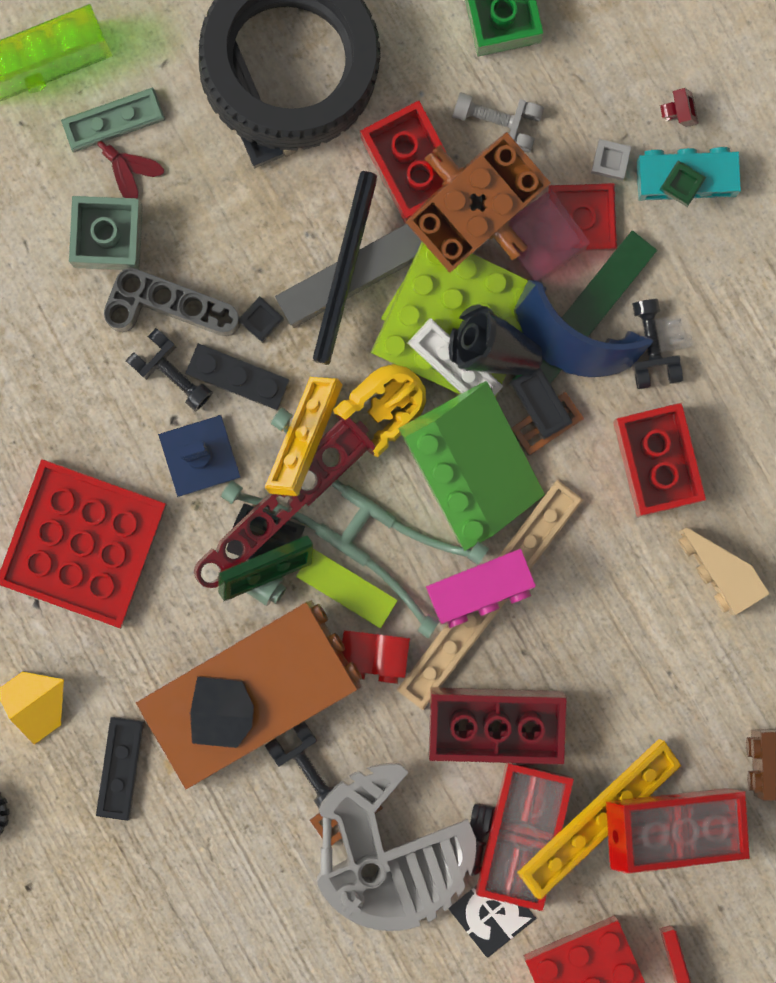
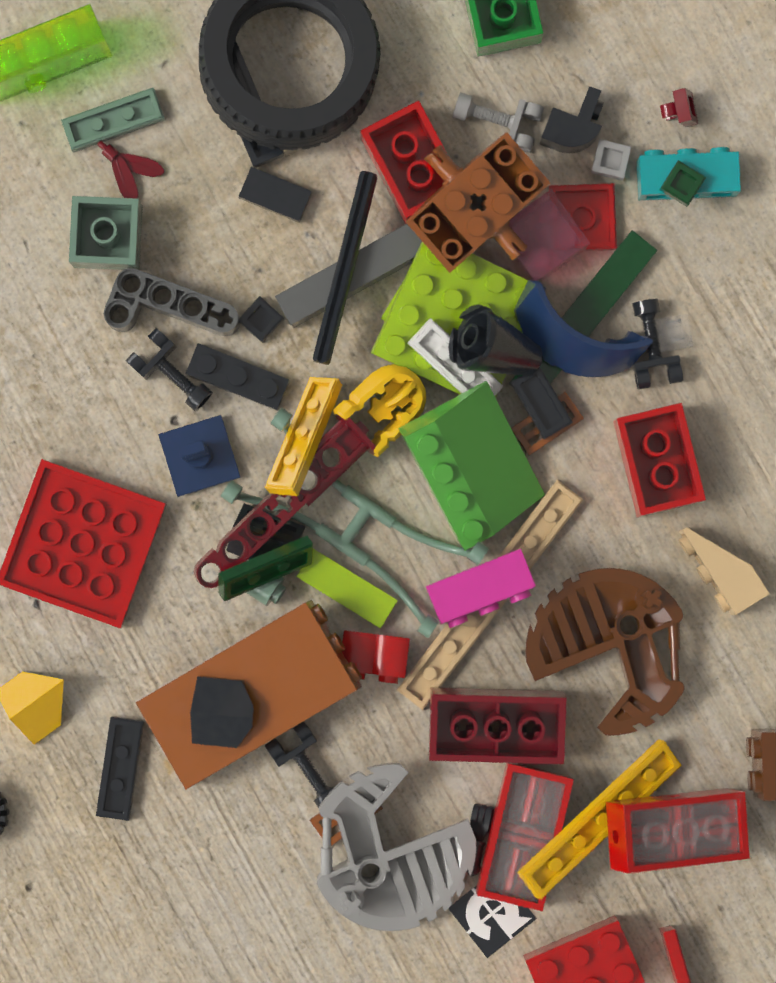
none -> black tile [238,167,312,223]
none -> reddish brown piece [525,568,685,736]
none -> black brick [539,86,604,153]

